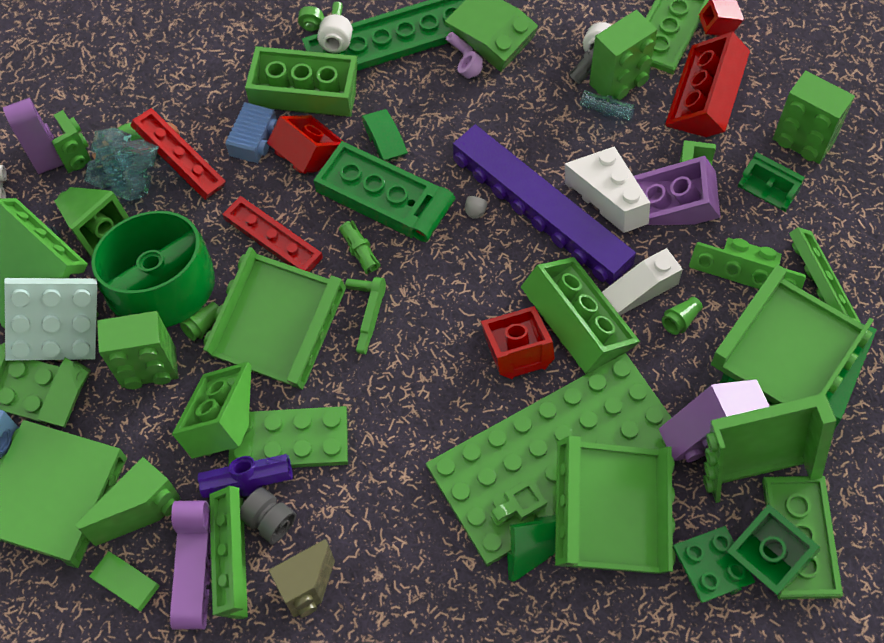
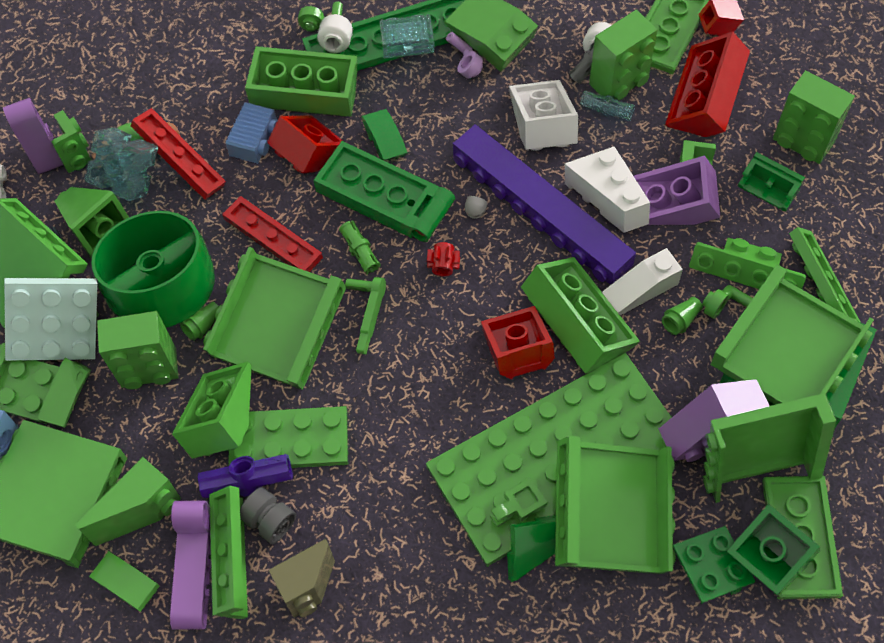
none -> clear light blue brick [379,14,435,59]
none -> red gear [426,242,460,277]
none -> white slope [509,80,578,150]
none -> bright green plate [702,285,753,319]

